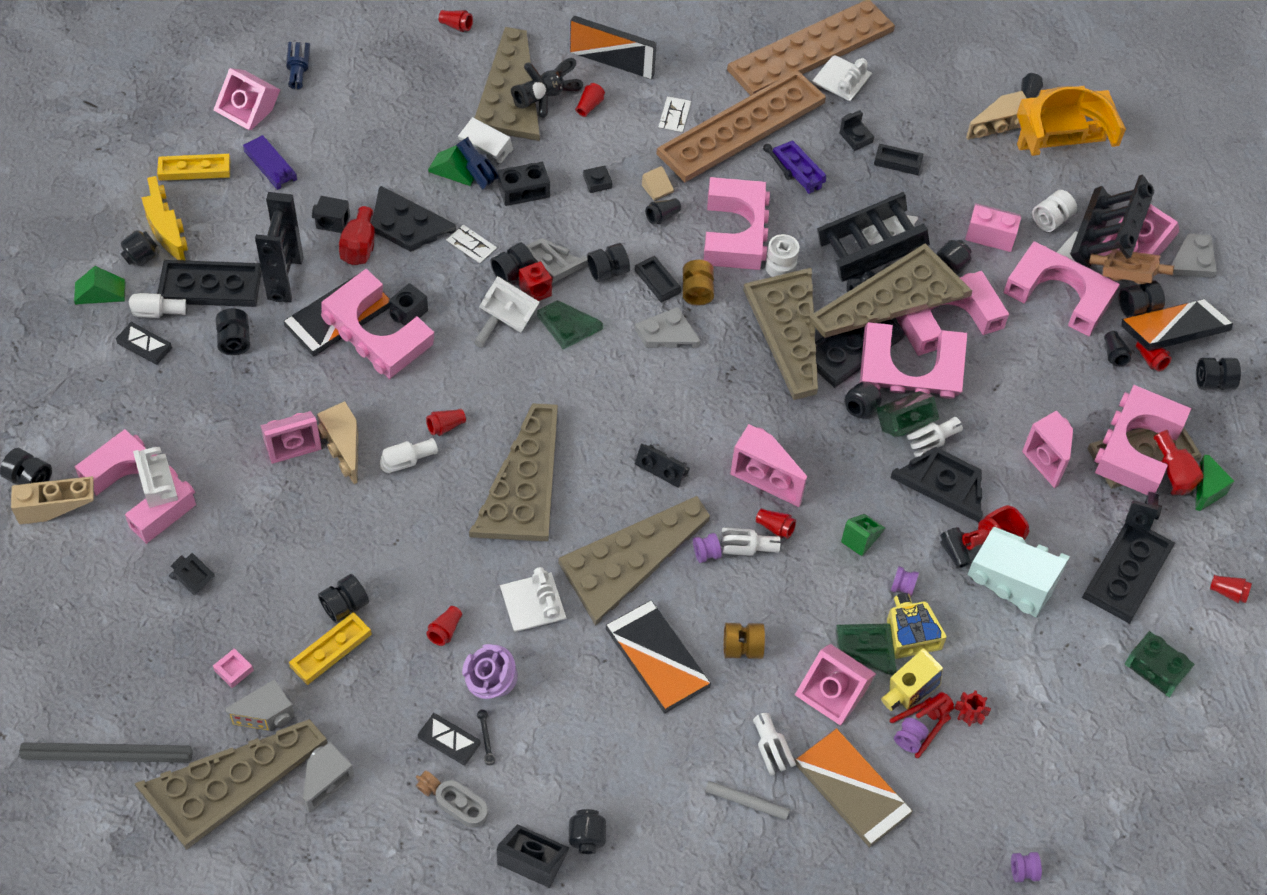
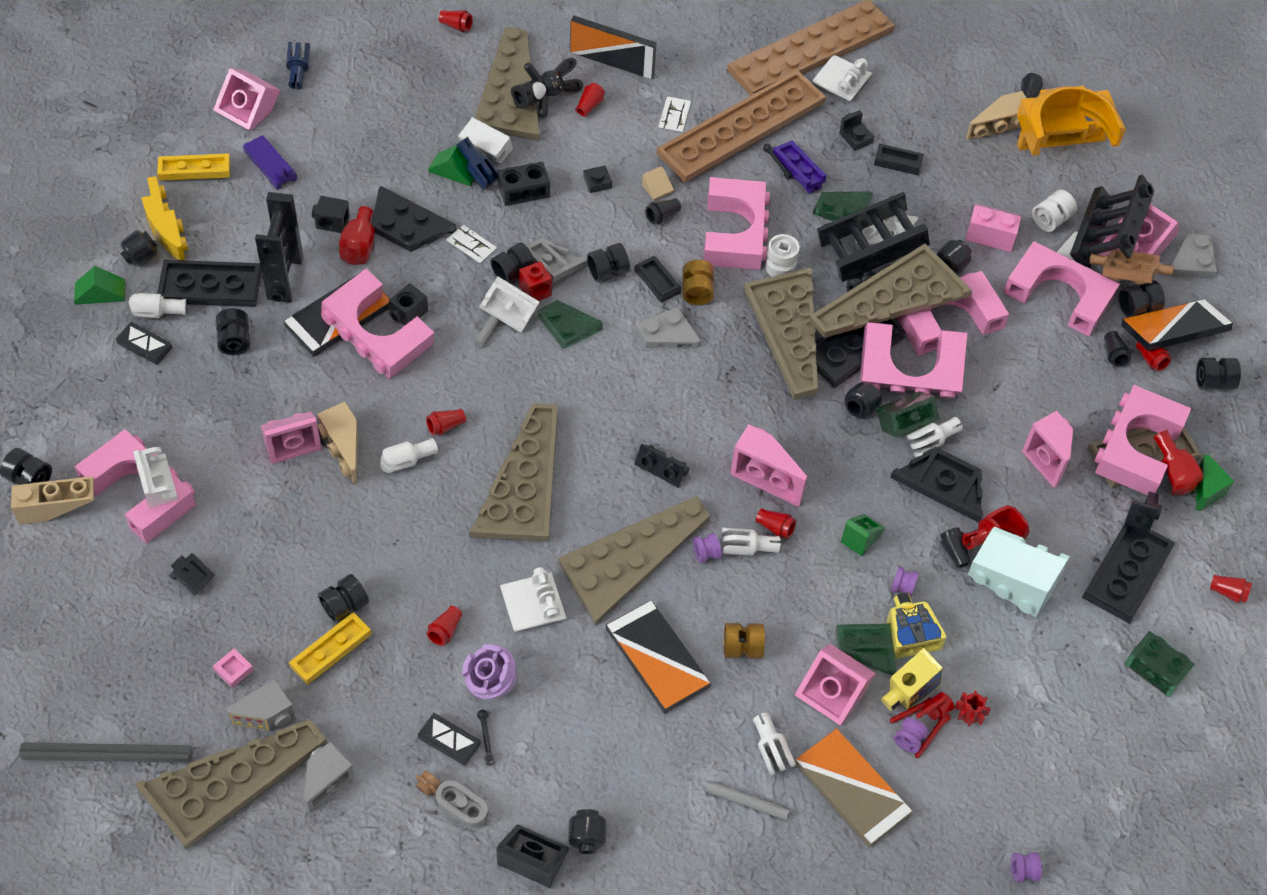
none -> clear green wing [813,191,873,221]

